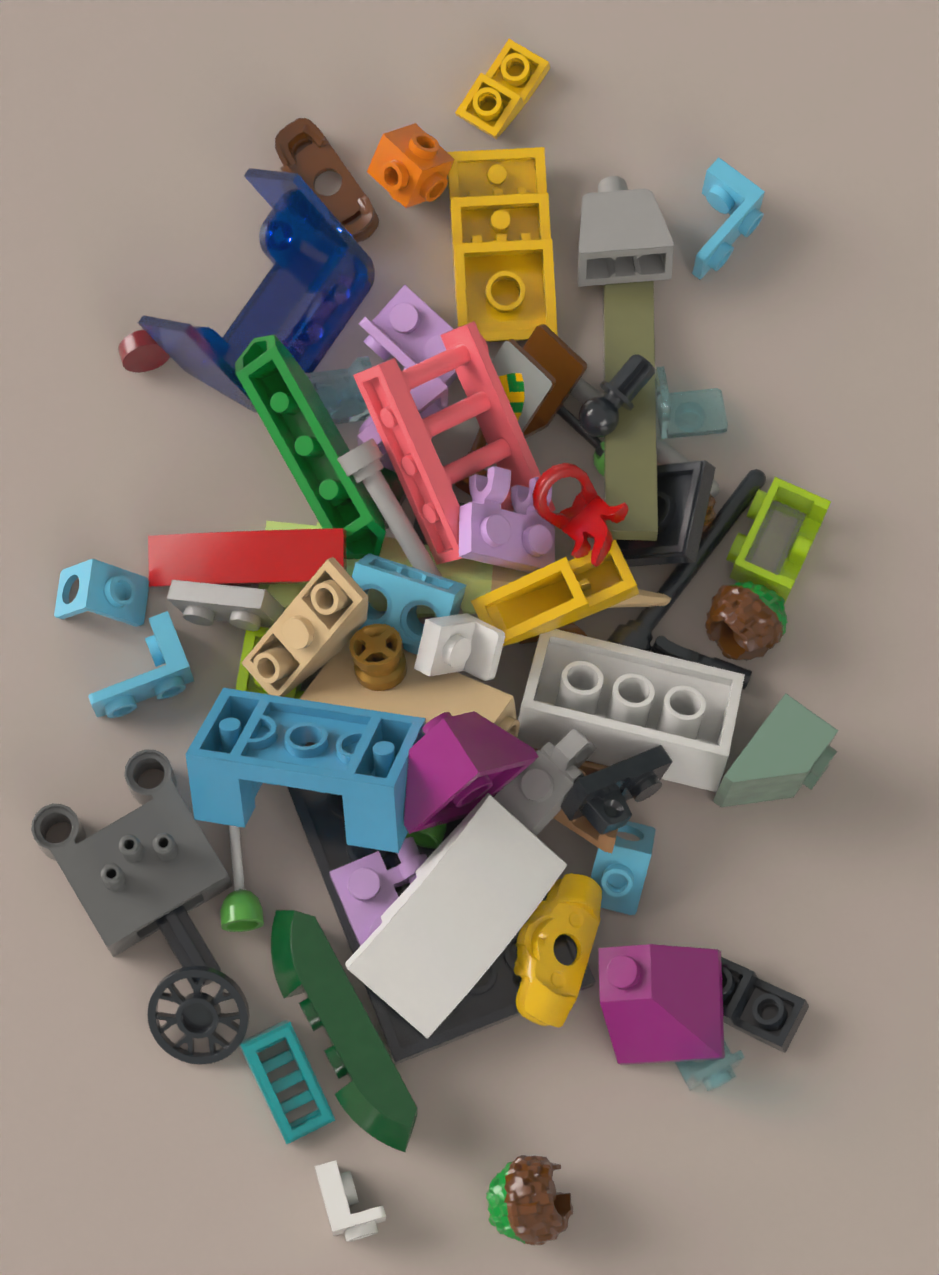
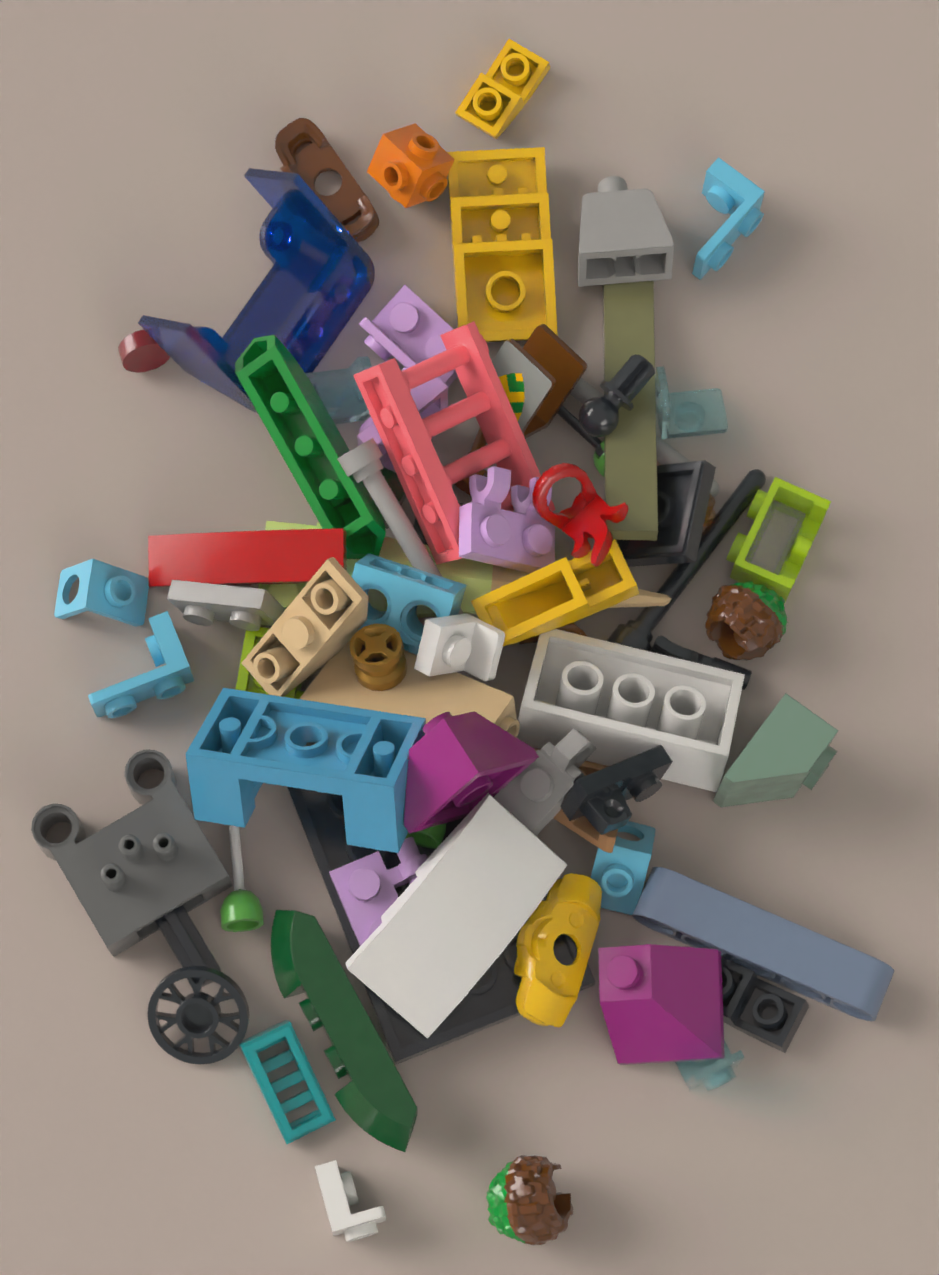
none -> sand blue beam [632,867,894,1022]

